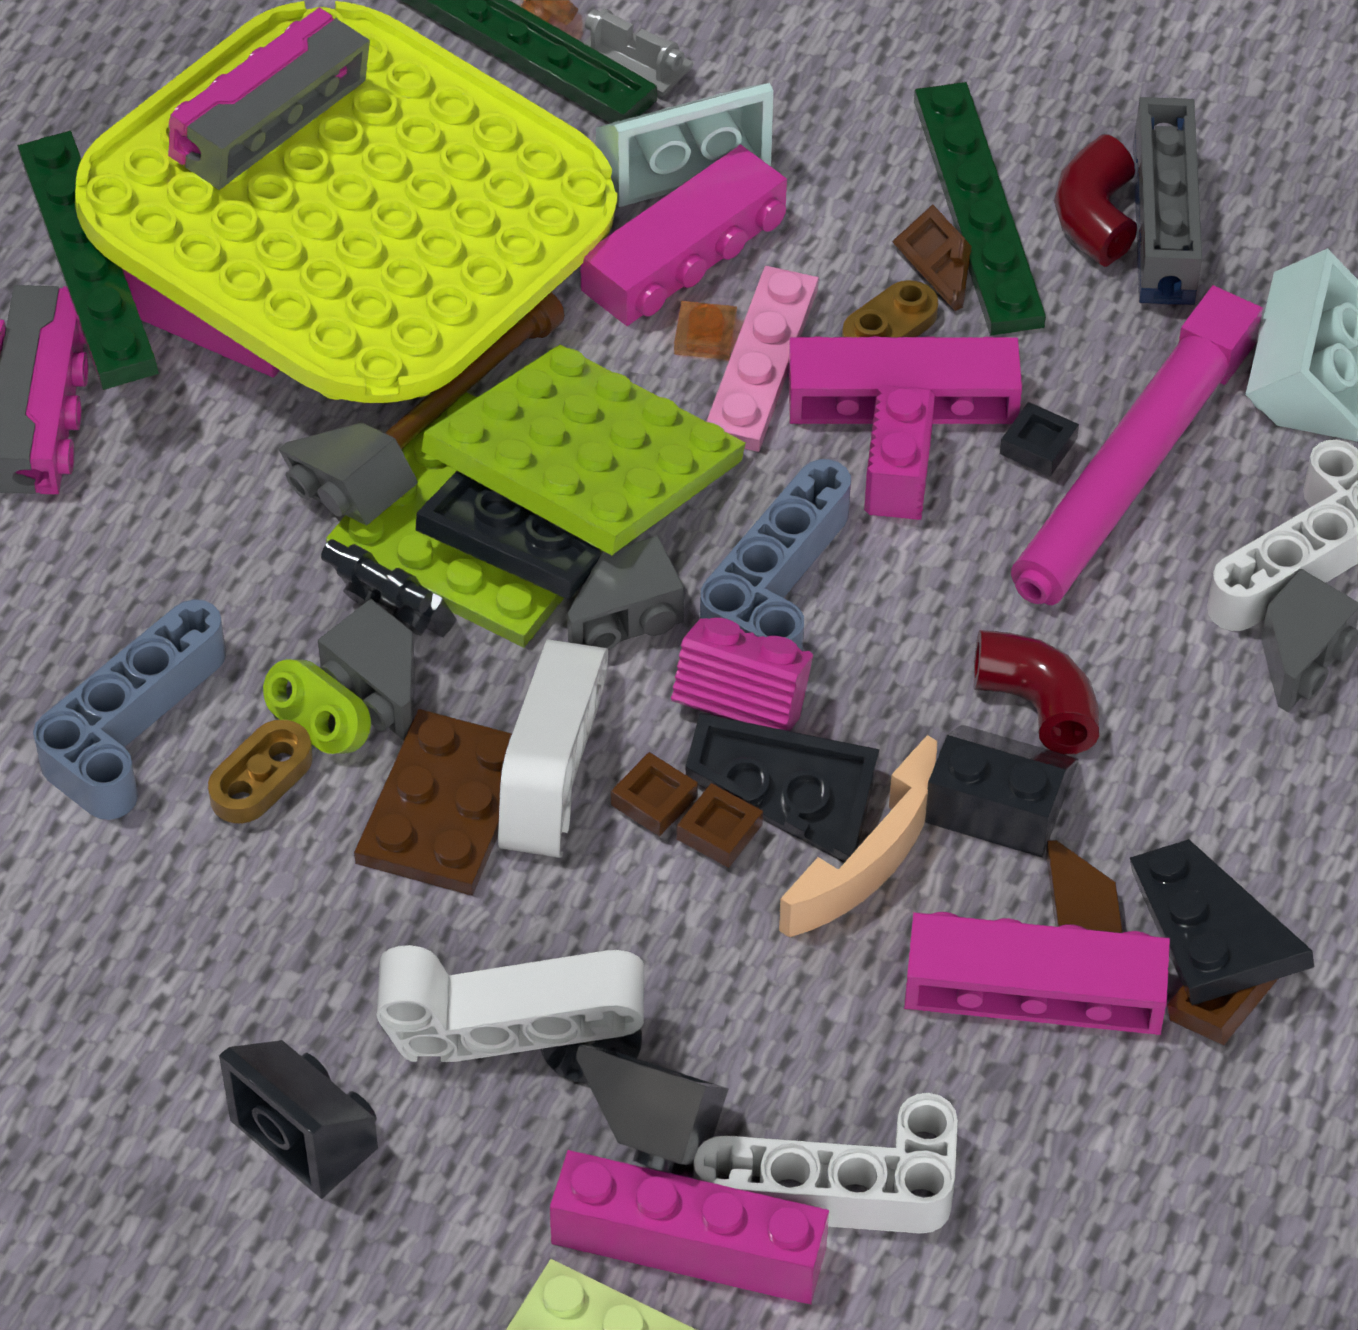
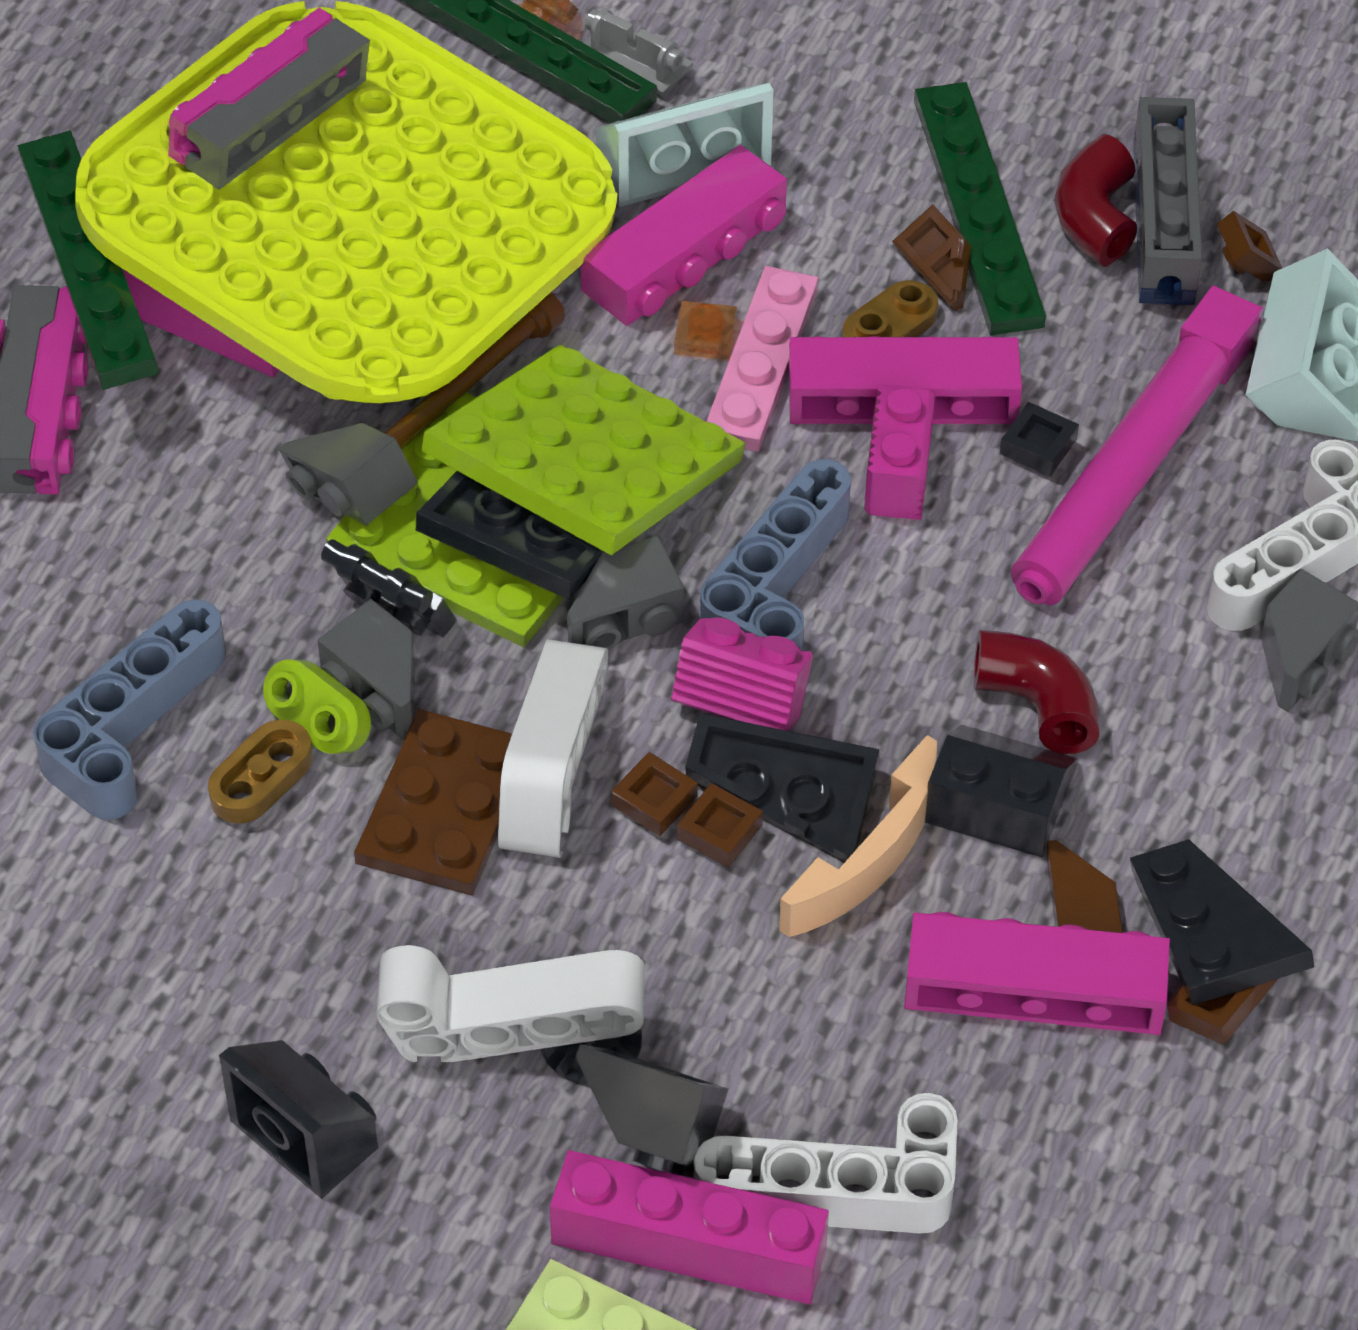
none -> reddish brown plate [1217,210,1282,282]

